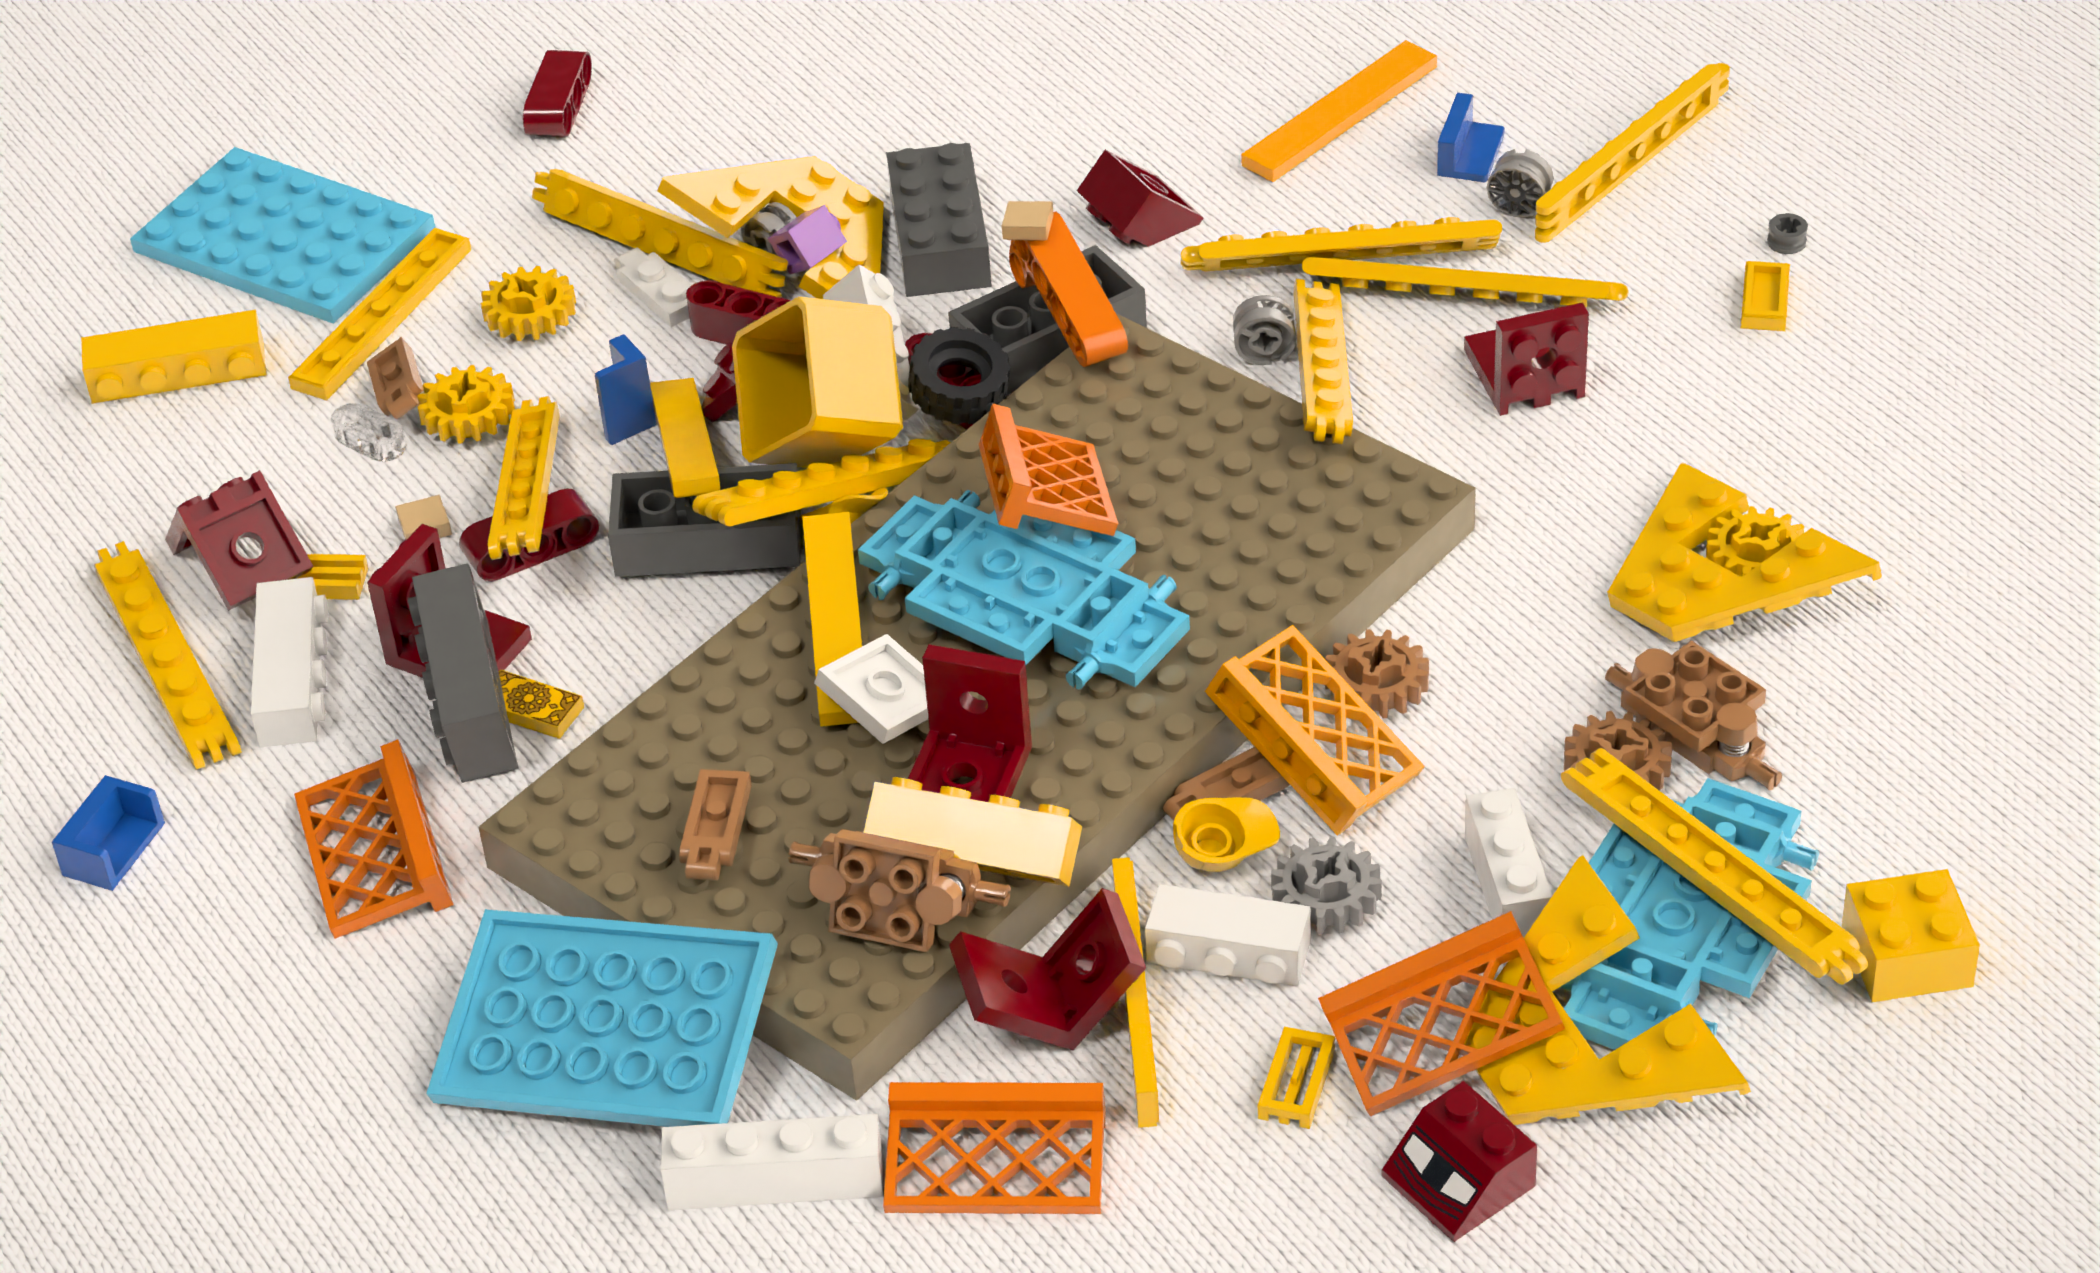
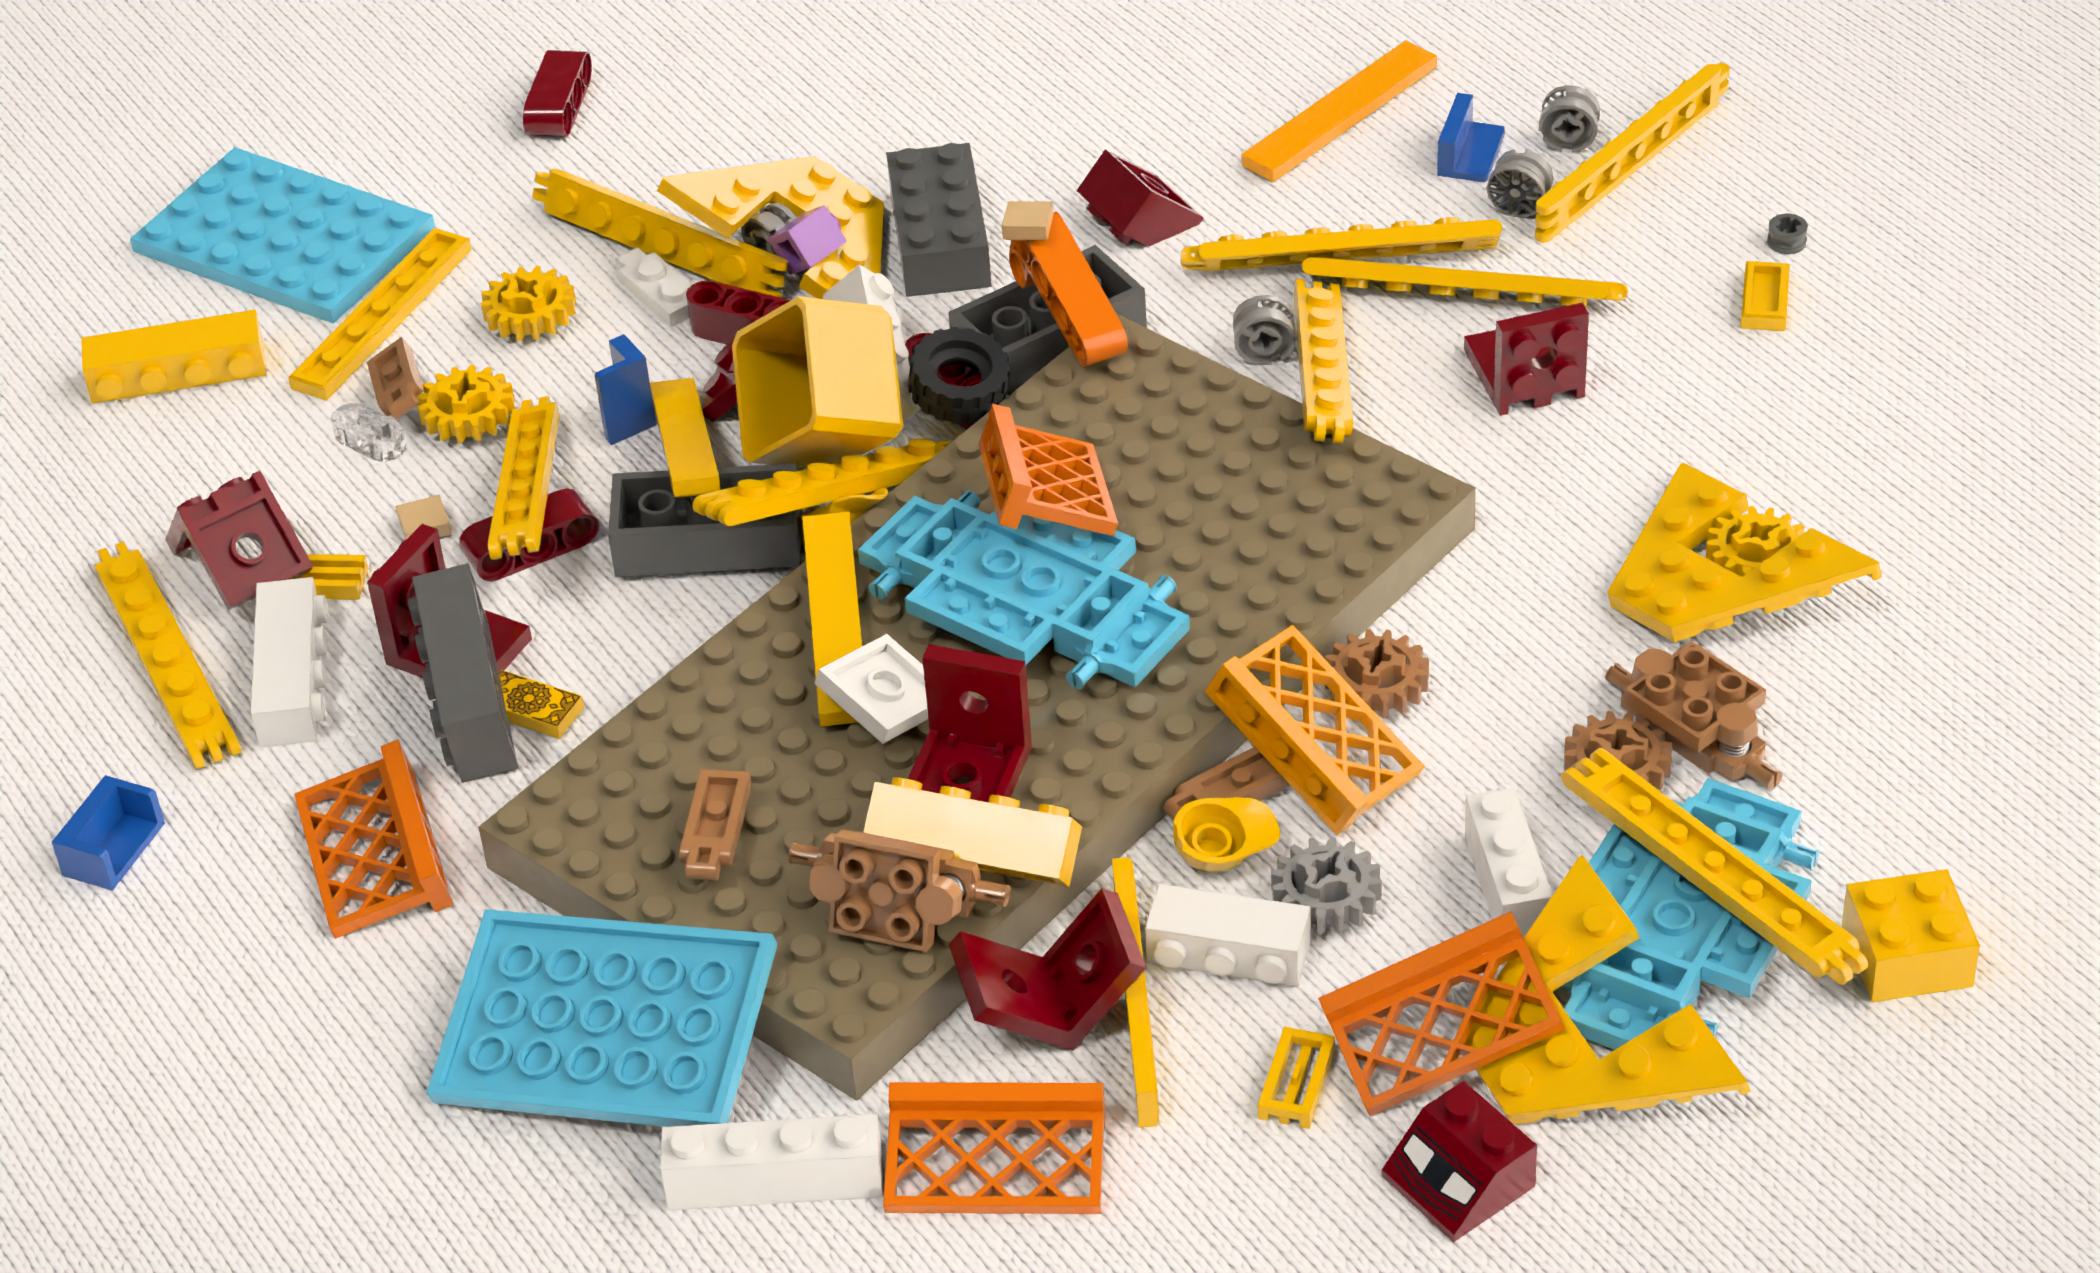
none -> light grey wheel [1538,85,1600,153]

